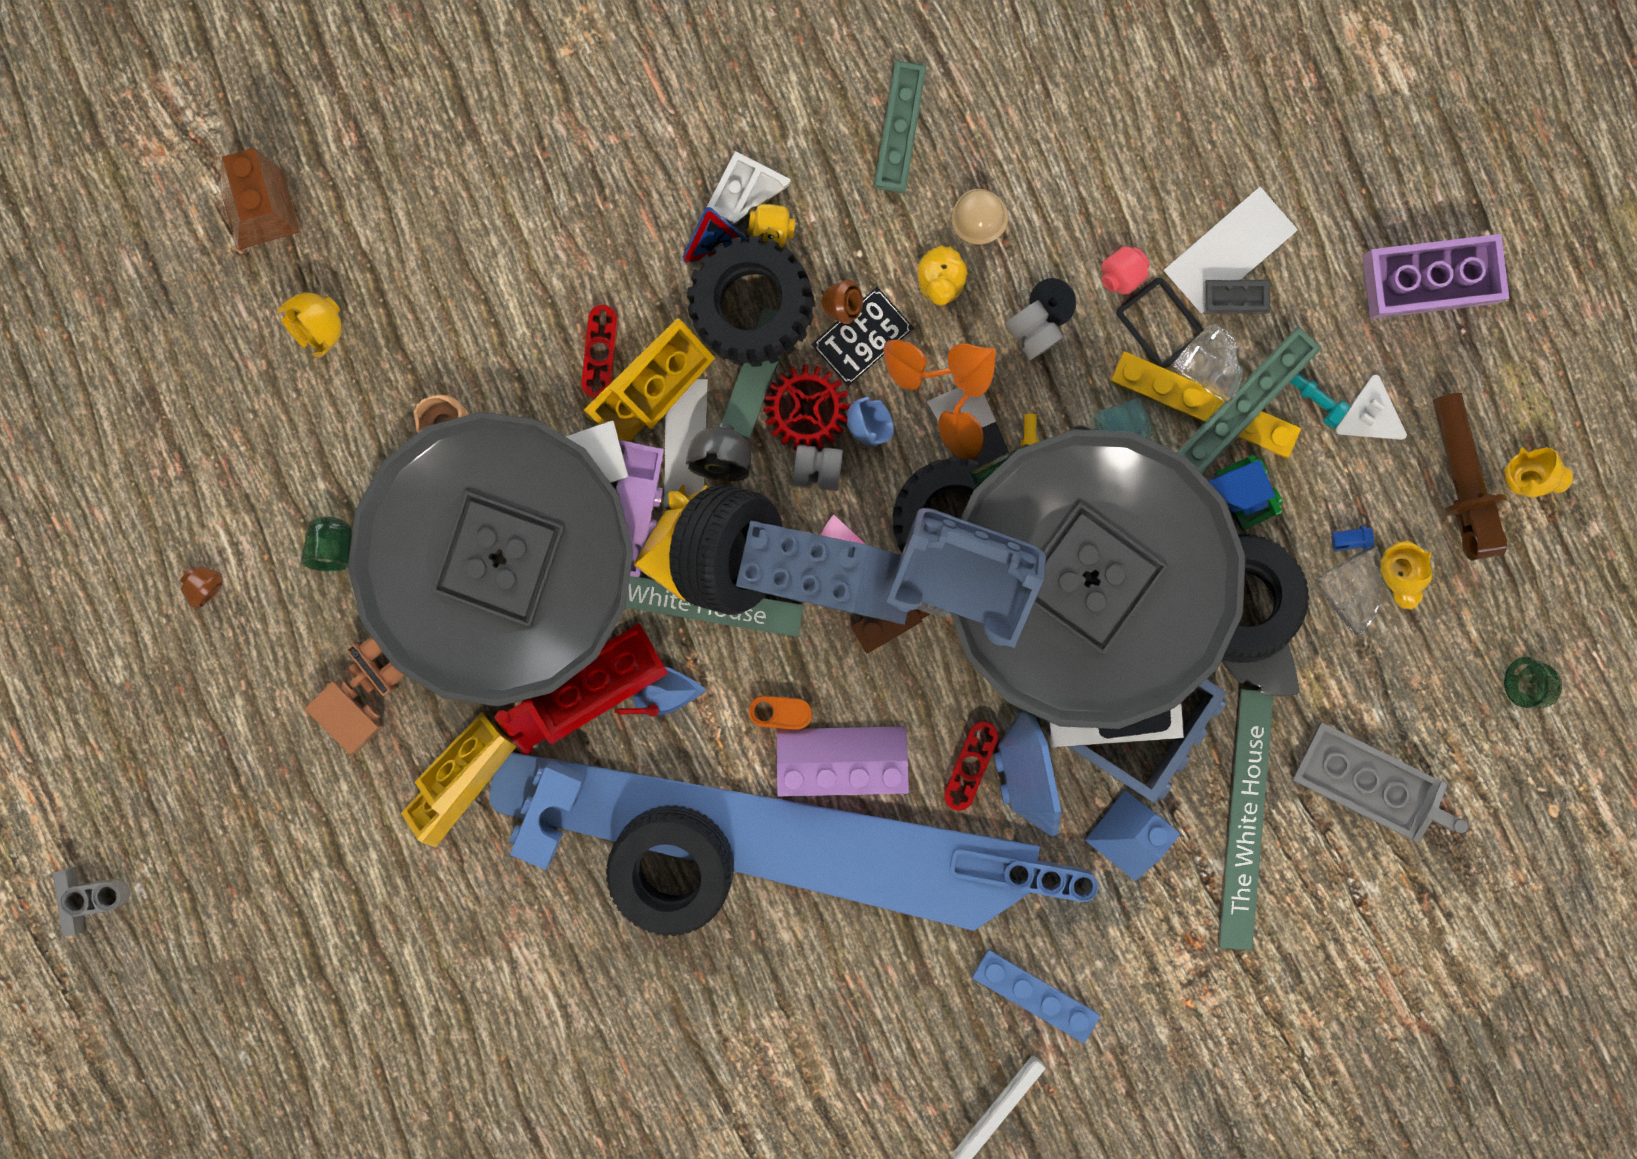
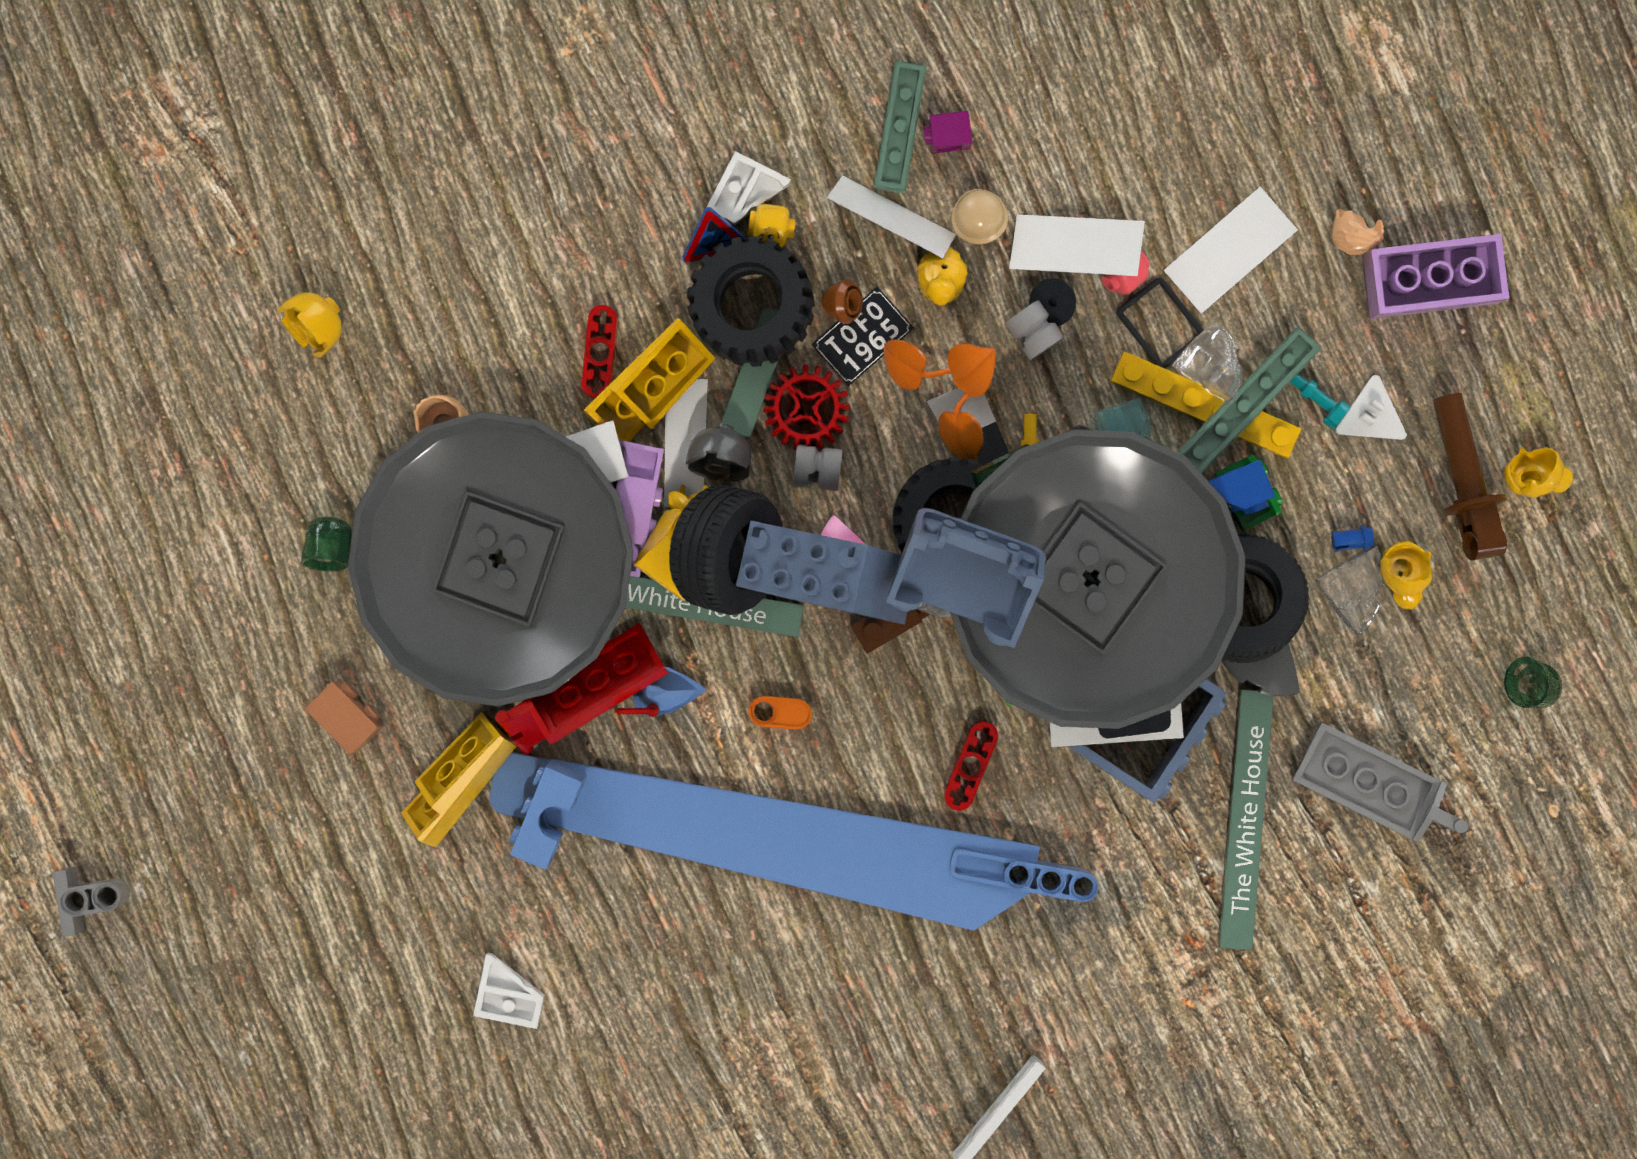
dark orange cone [180,566,223,608] -> none
dark orange slope [219,147,300,250] -> none
nougat hips [346,638,405,696] -> none
black tyre [606,805,734,936] -> none
lavender slope [777,726,909,796] -> none
medium blue hair [847,397,894,447] -> none
medium blue plate [972,949,1101,1044] -> none
medium blue wedge [993,709,1061,836] -> none
medium blue slope [1084,790,1180,881] -> none
dark grey plate [1203,280,1270,314] -> none
none -> white wing [473,953,545,1029]
none -> white sticker [827,175,956,258]
none -> magenta brick [923,111,972,154]
none -> white sticker [1009,214,1145,276]
none -> light nougat hair [1332,209,1384,255]

